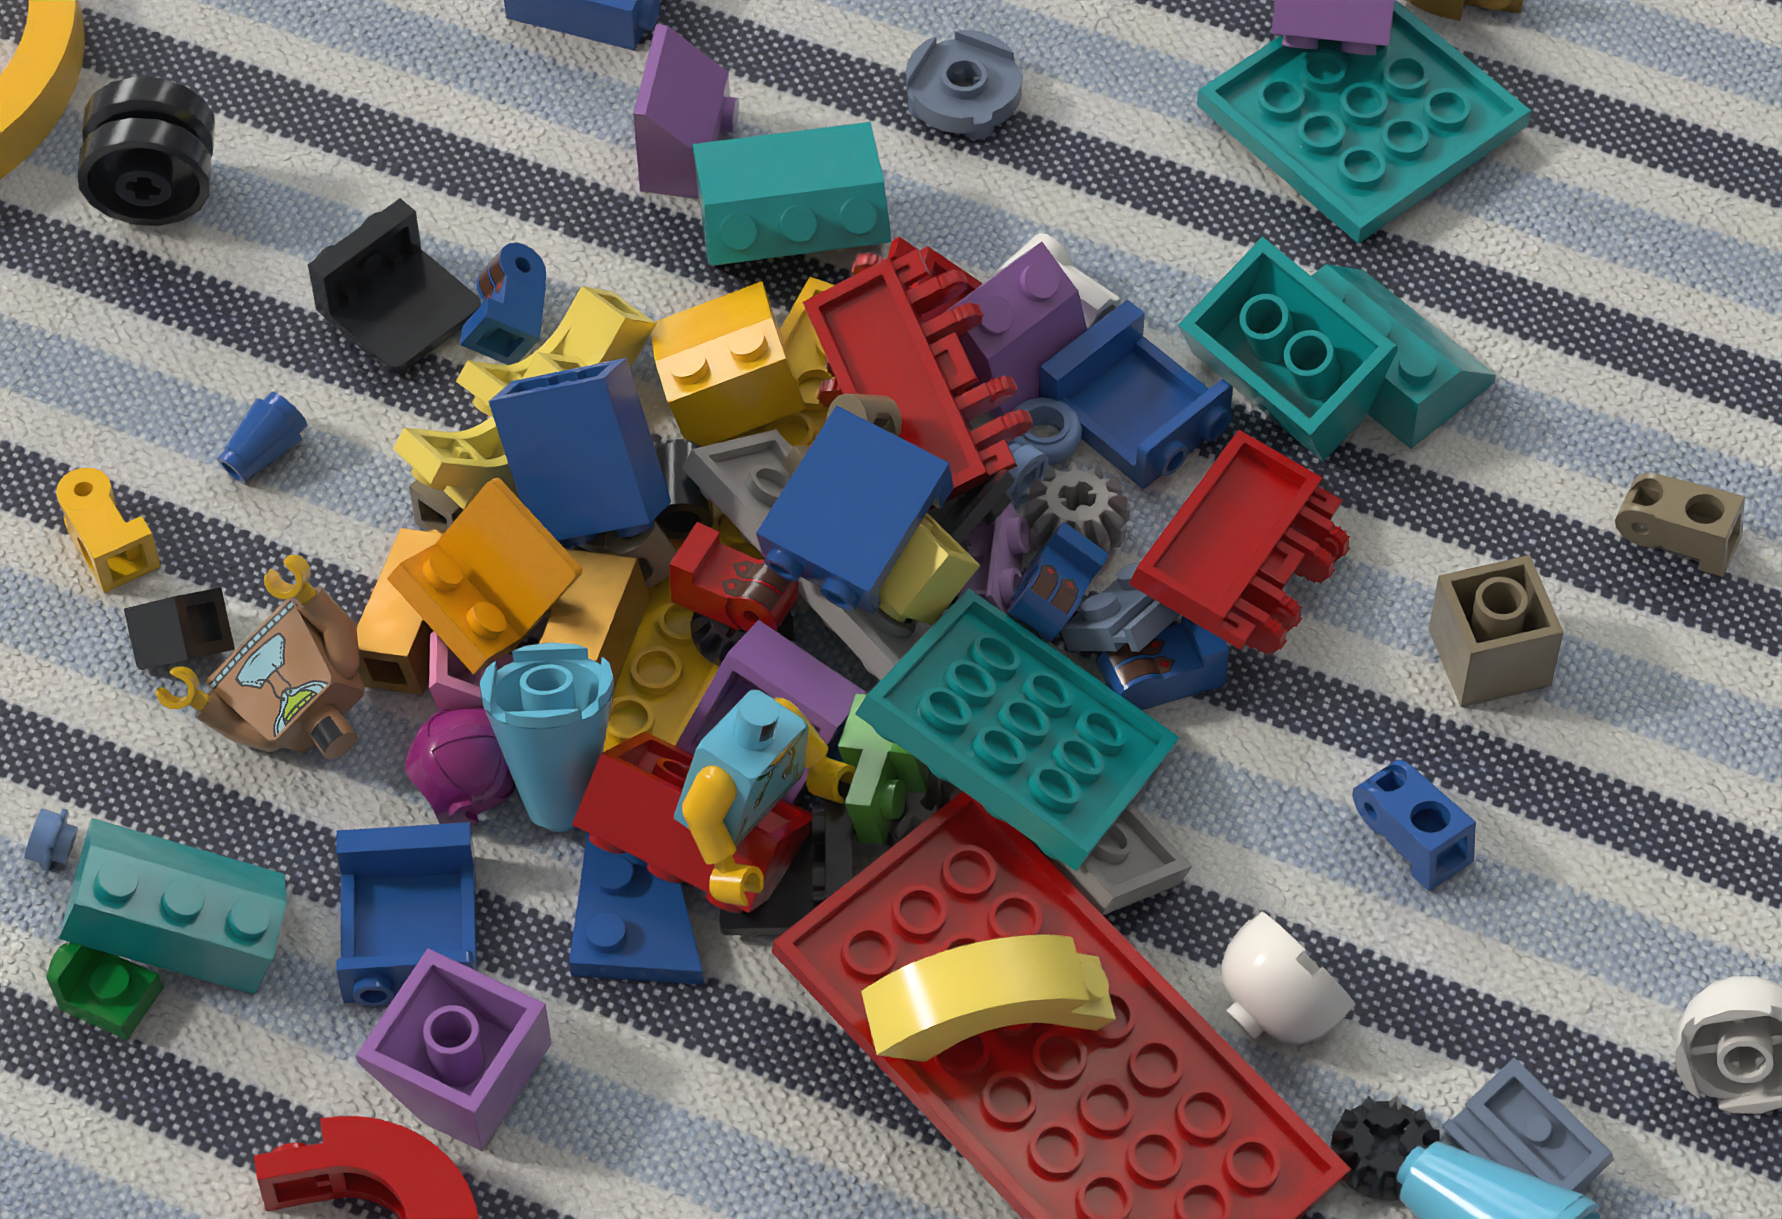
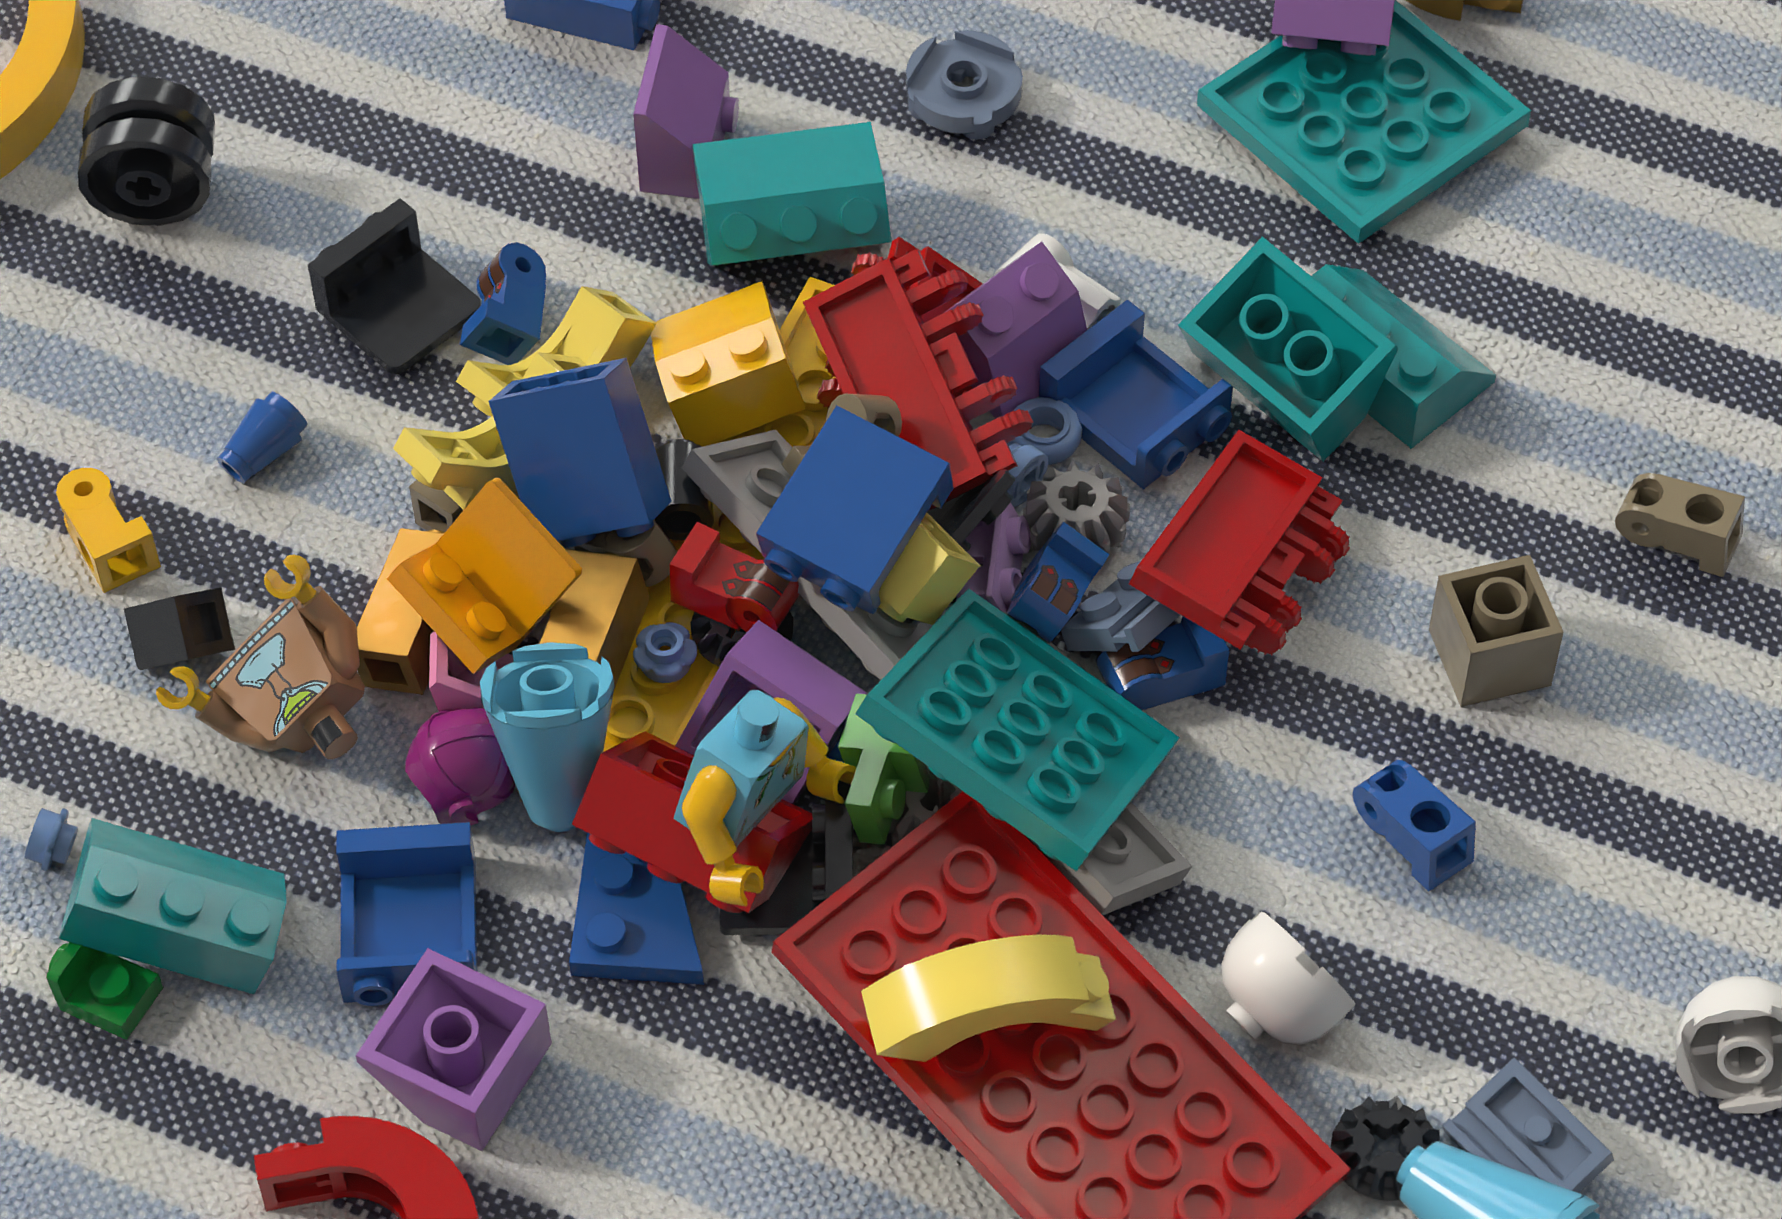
none -> medium blue plate [633,622,697,683]

